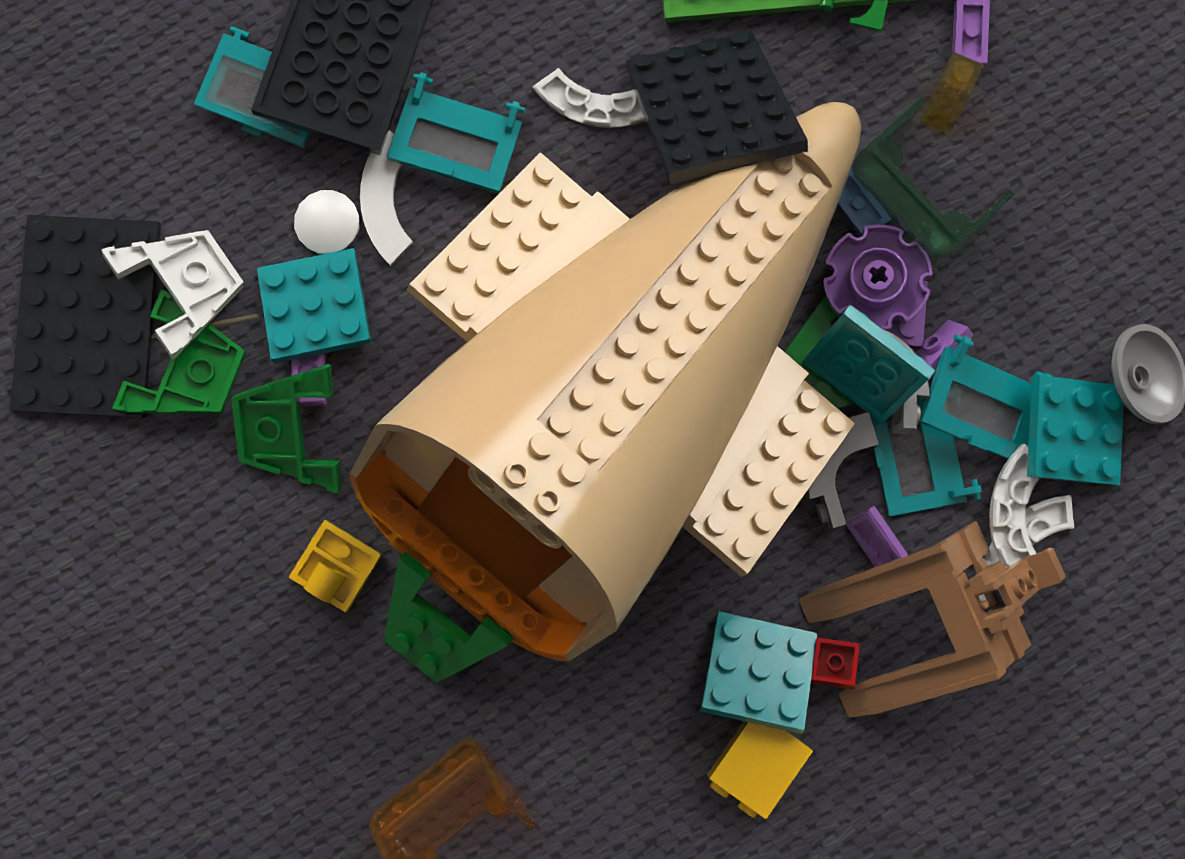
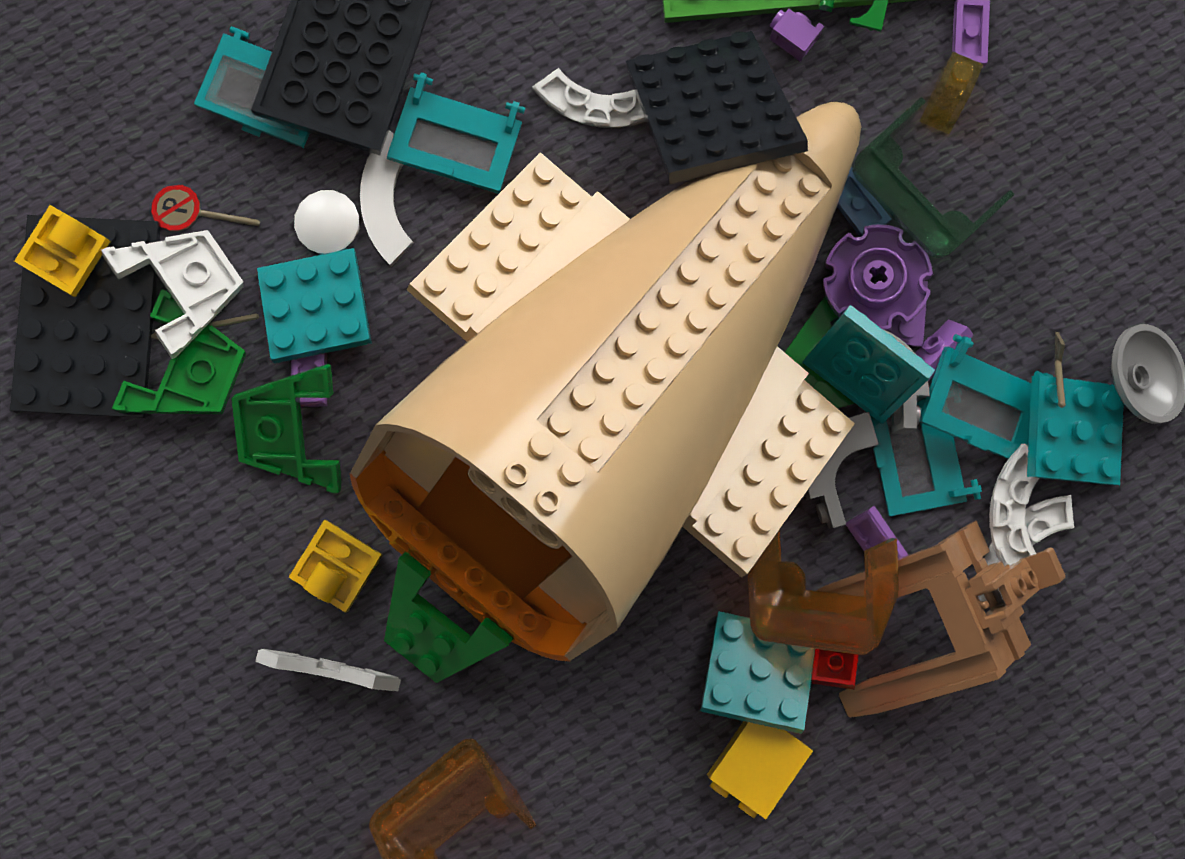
none -> yellow plate [14,205,111,297]
none -> piece [151,185,260,232]
none -> white tile [255,649,401,691]
none -> clear orange windscreen [748,529,899,655]
none -> medium lavender brick [770,8,824,62]
none -> dark tan piece [1054,332,1066,408]

